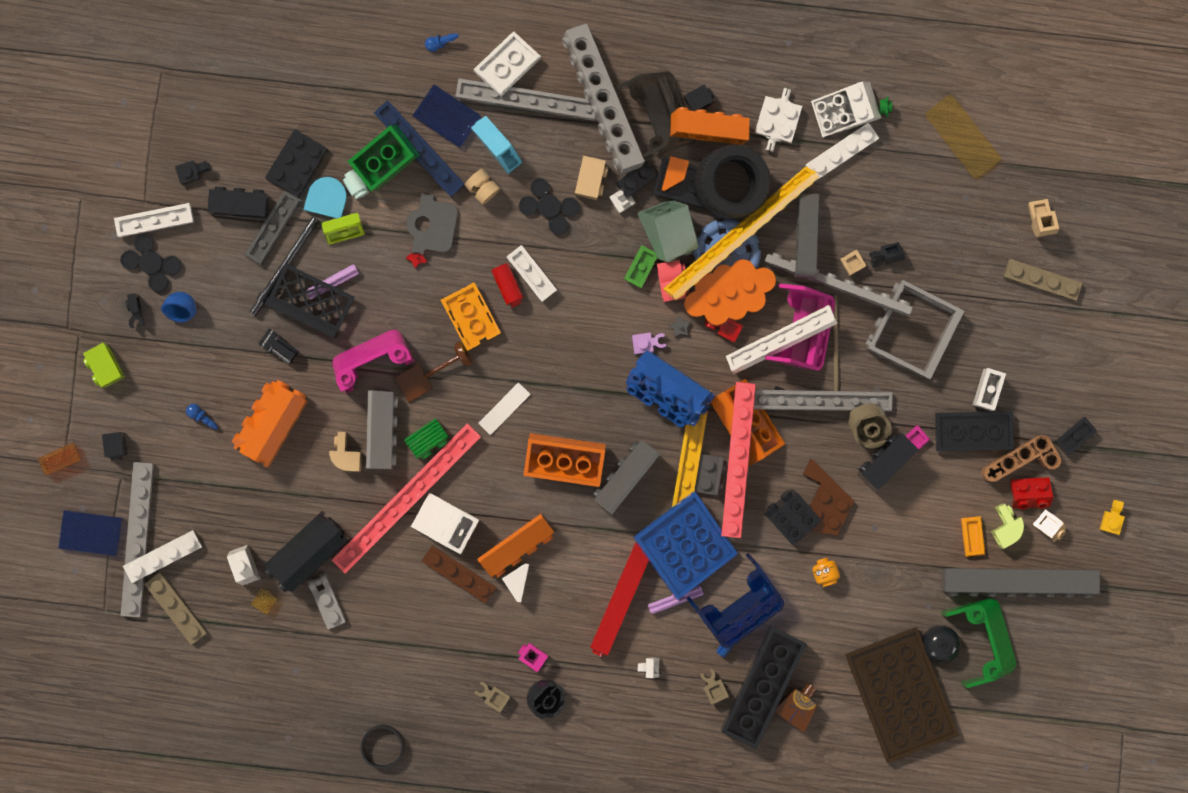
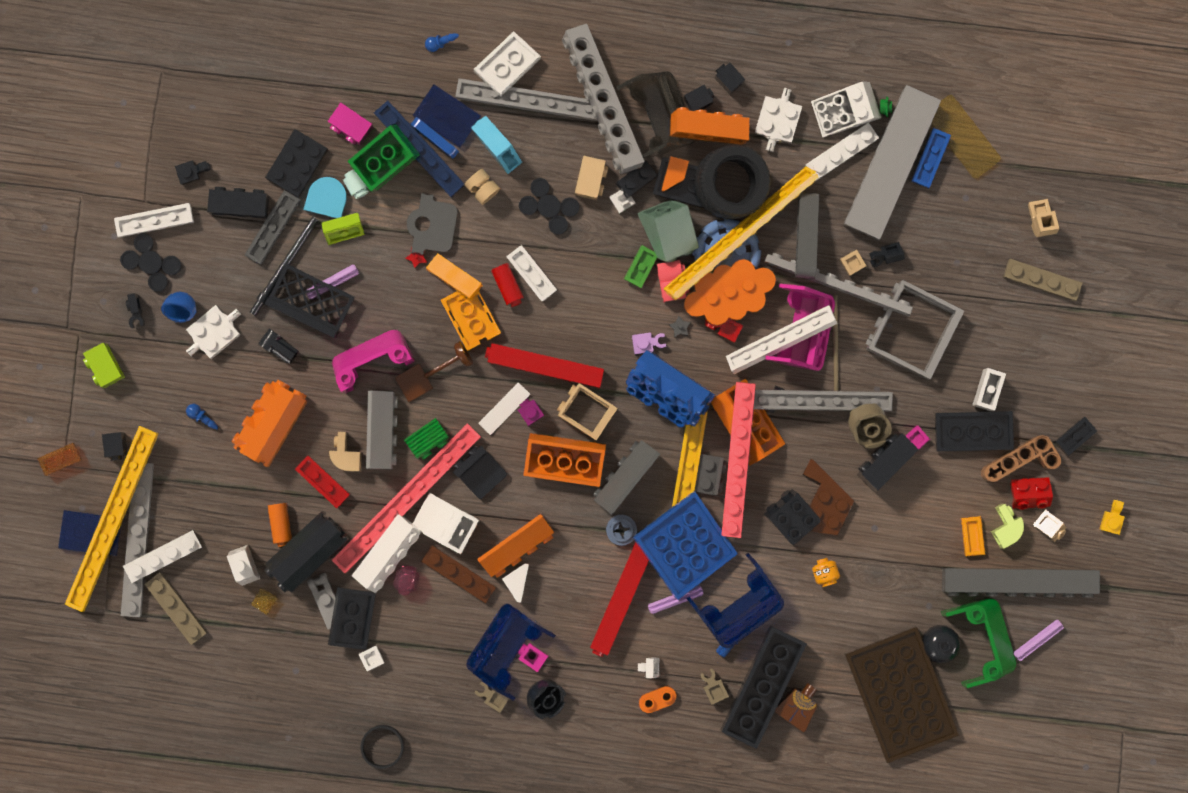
none -> yellow plate [65,426,159,612]
none -> white plate [186,305,241,359]
none -> orange brick [268,503,292,547]
none -> red plate [295,455,351,509]
none -> dark pink brick [328,102,374,145]
none -> black plate [328,587,376,650]
none -> white brick [352,514,422,593]
none -> white plate [359,645,385,671]
none -> clear pink head [393,565,420,595]
none -> blue beam [410,117,459,159]
none -> light orange tile [426,253,483,300]
none -> black bracket [453,446,507,499]
none -> clear blue windscreen [466,604,556,701]
none -> red brick [485,343,604,389]
none -> magenta brick [518,399,544,426]
none -> tan window [557,383,618,441]
none -> sand blue gear [606,515,637,546]
none -> orange plate [639,686,676,713]
none -> black brick [715,63,745,95]
none -> light grey tile [843,85,941,241]
none -> blue plate [911,128,951,189]
none -> lavender axle [1014,620,1064,661]

